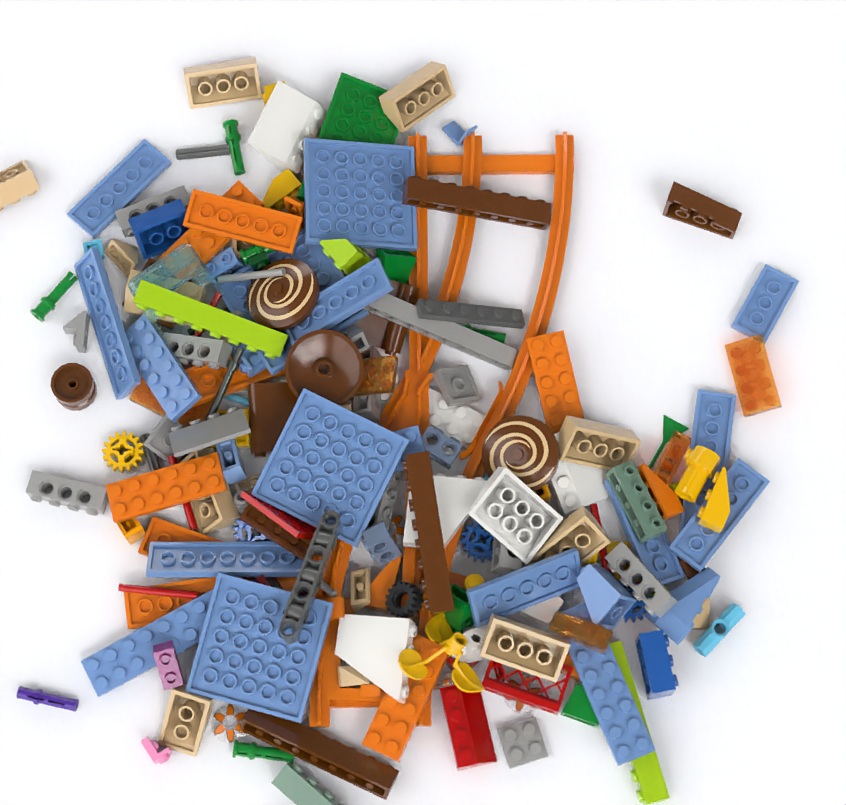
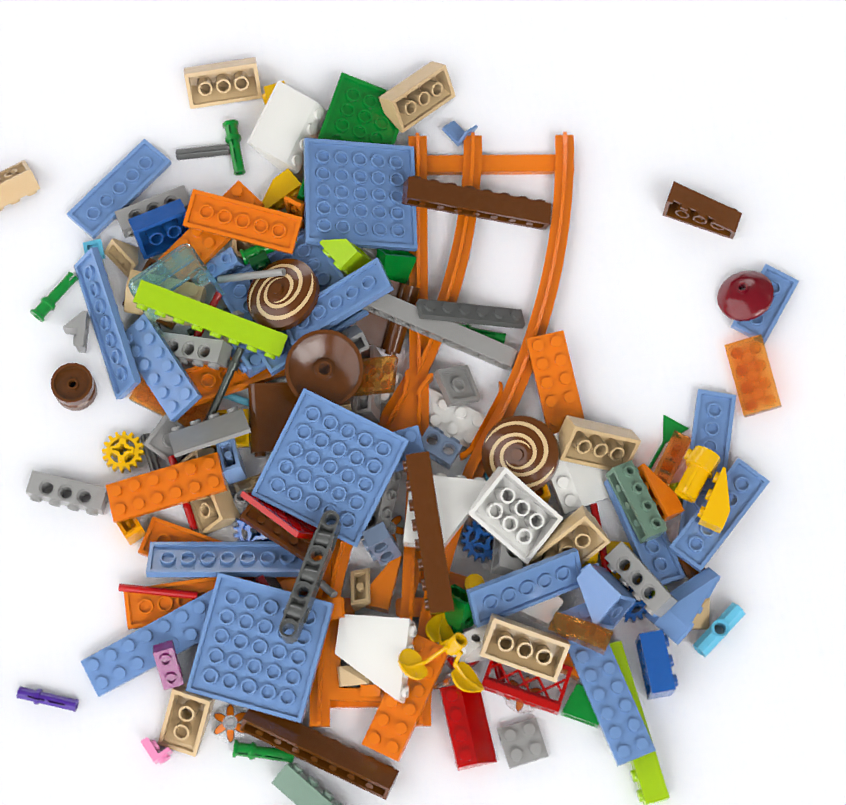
black tyre [385,581,424,619] -> none
none -> dark red dish [717,271,774,321]

